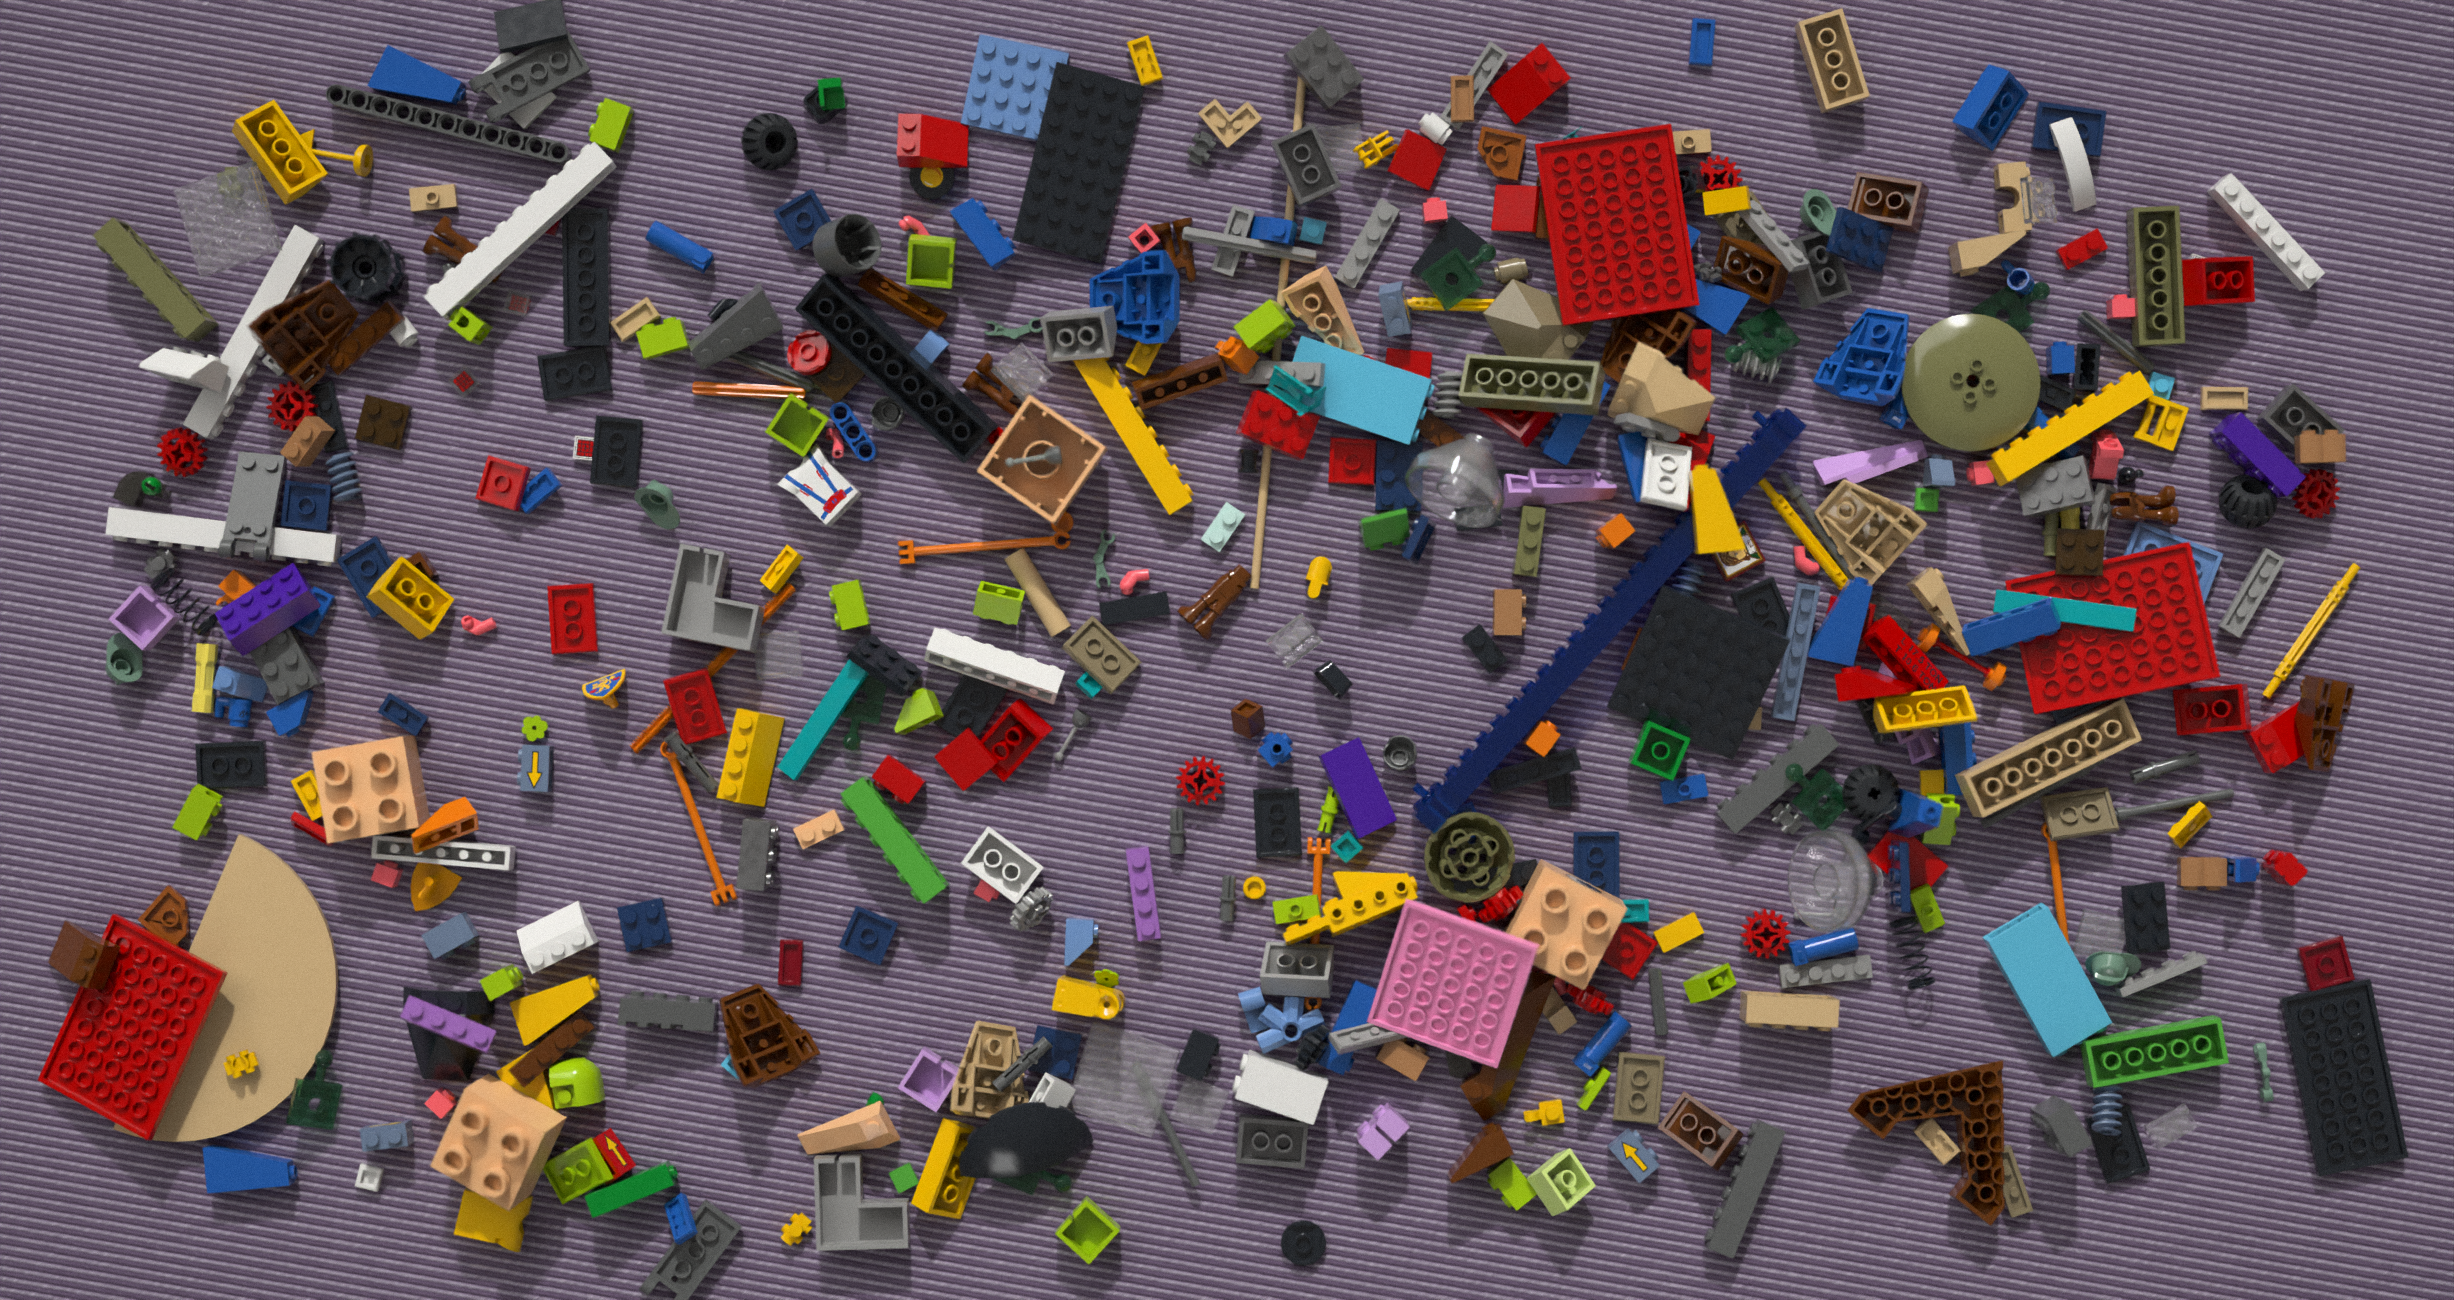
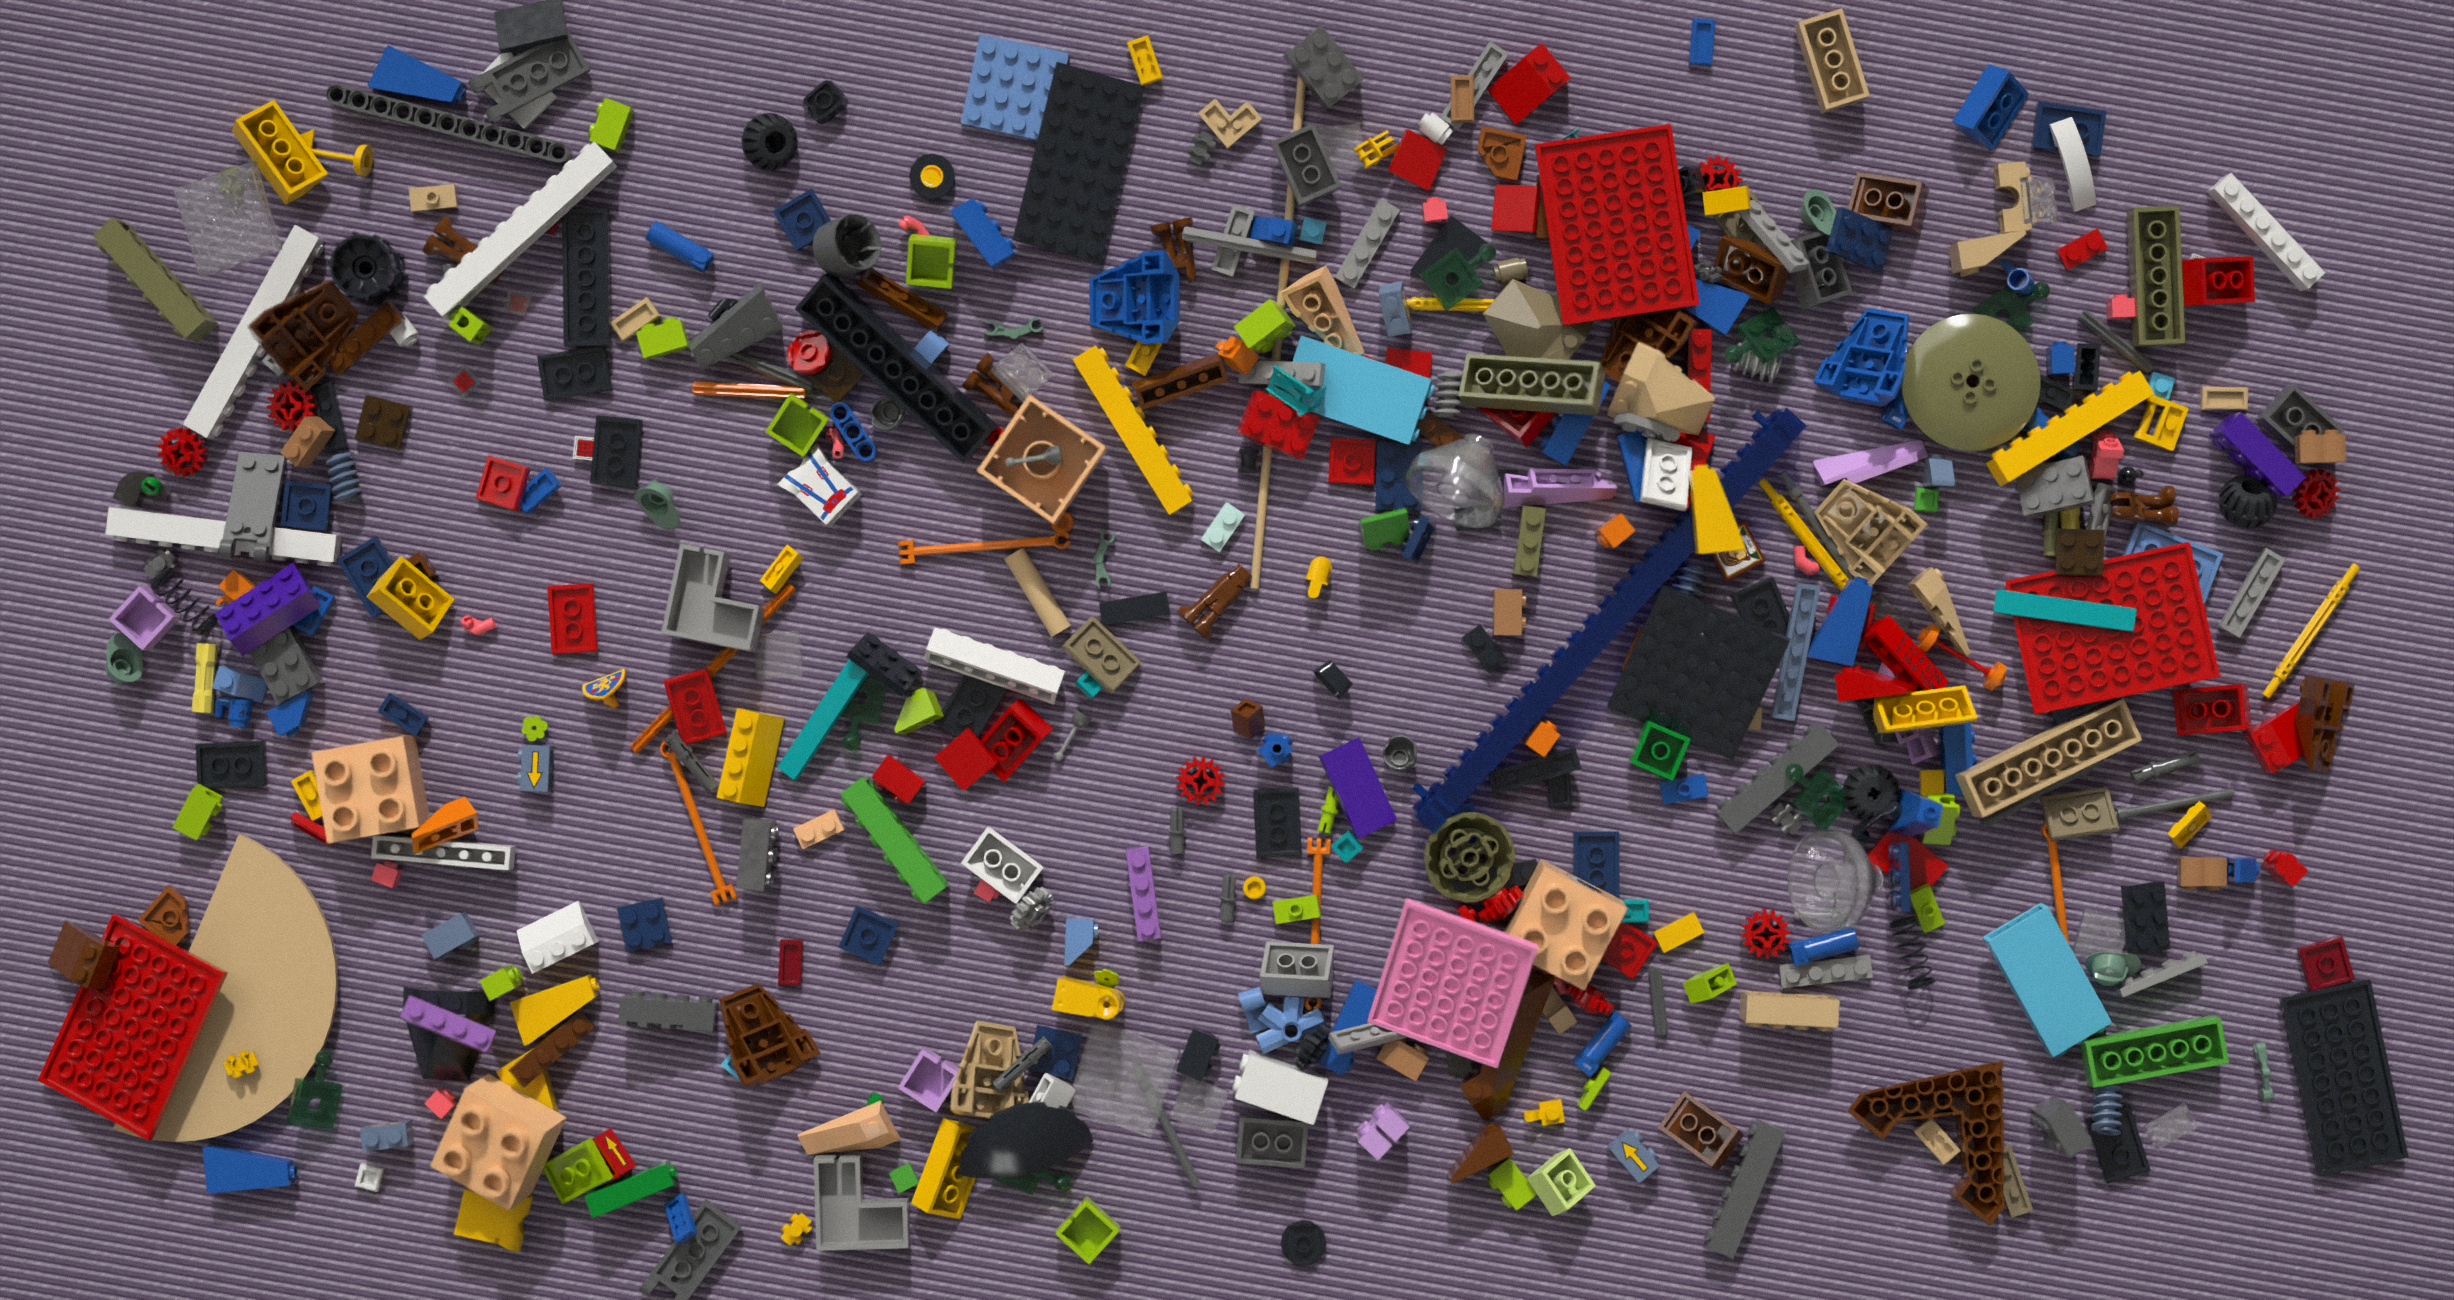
white slope [139,347,229,393] -> none
light orange shield [410,862,462,911] -> none
lime brick [549,1057,606,1109] -> none
green panel [818,77,845,110] -> none
lime brick [829,580,871,630] -> none
red slope [897,114,969,168] -> none
lime brick [973,581,1025,625] -> none
light grey slope [1041,306,1117,362] -> none
coral arm [1119,569,1150,595] -> none
coral plate [1128,223,1160,254] -> none
clear brick [1266,613,1323,669] -> none
yellow wedge [1283,871,1418,946] -> none
dark tan tile [1612,1051,1665,1125] -> none
tan plate [1673,129,1712,155] -> none
blue brick [1962,597,2061,657] -> none
coral plate [1966,460,1994,486] -> none

